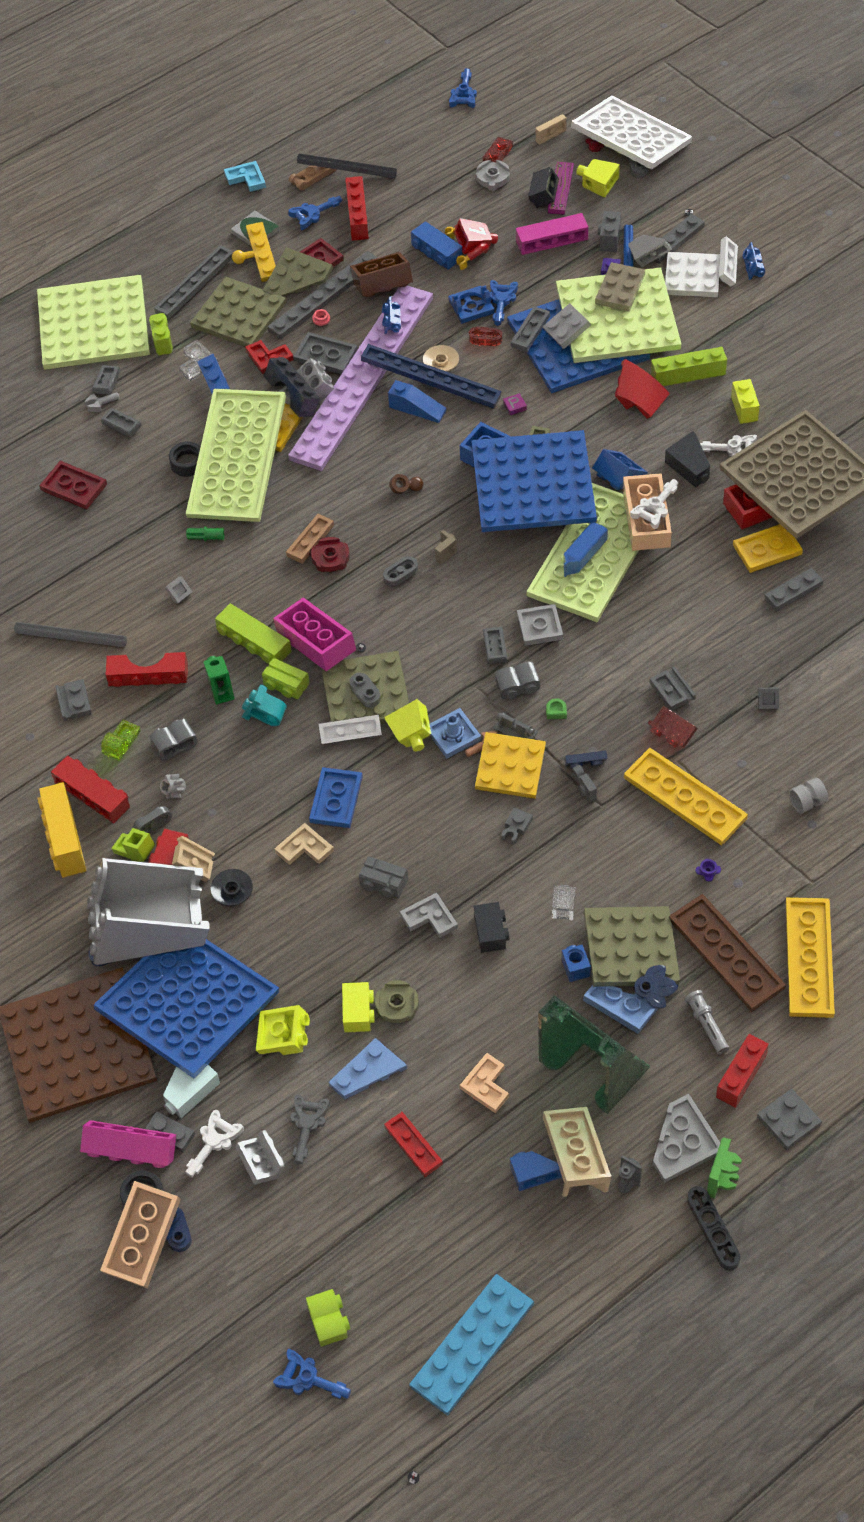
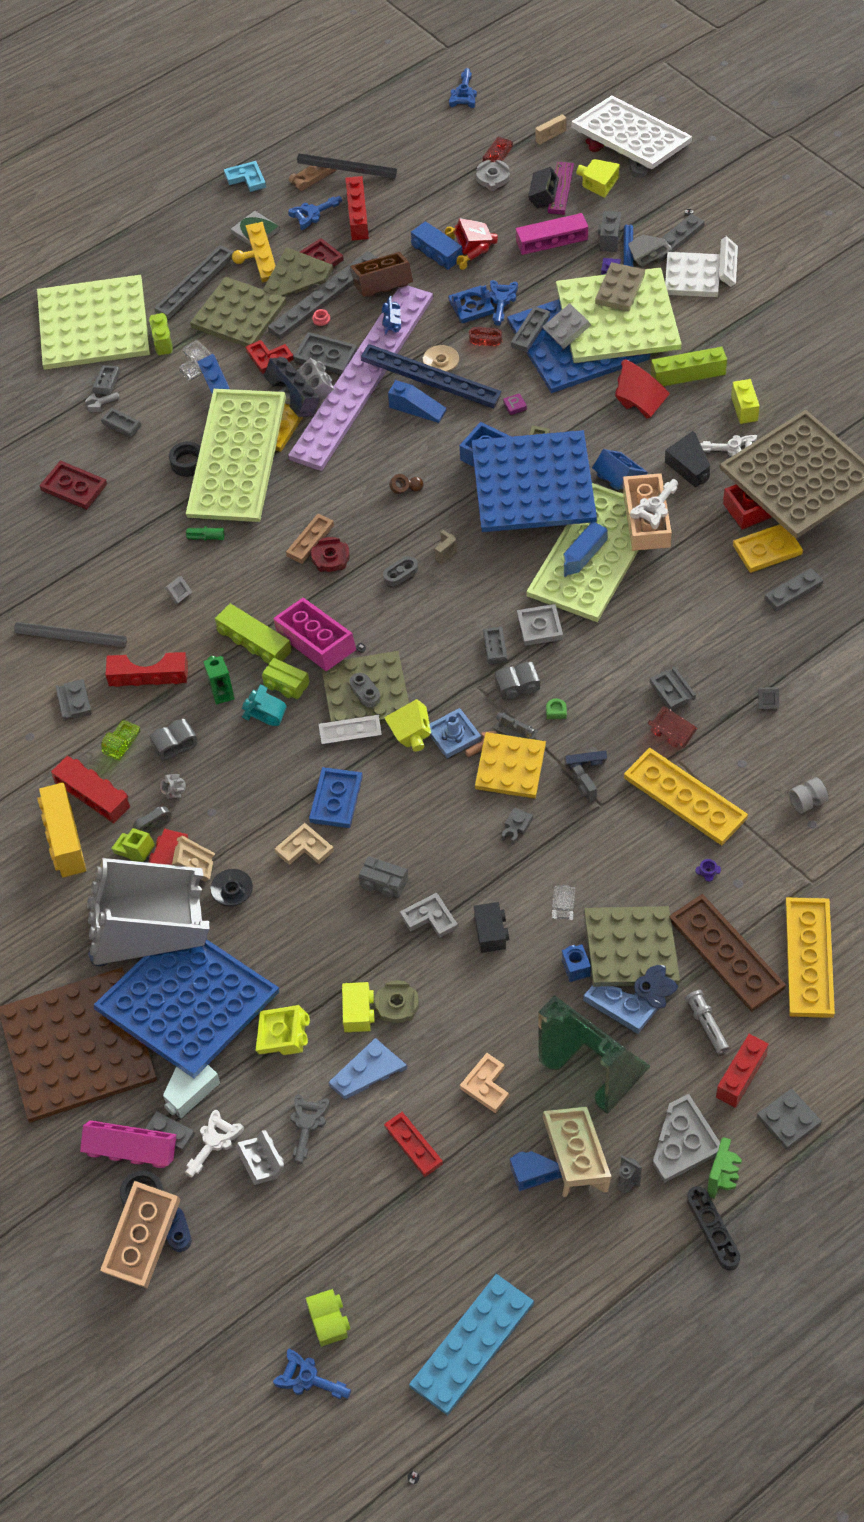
blue hinge [743,242,766,280] -> none

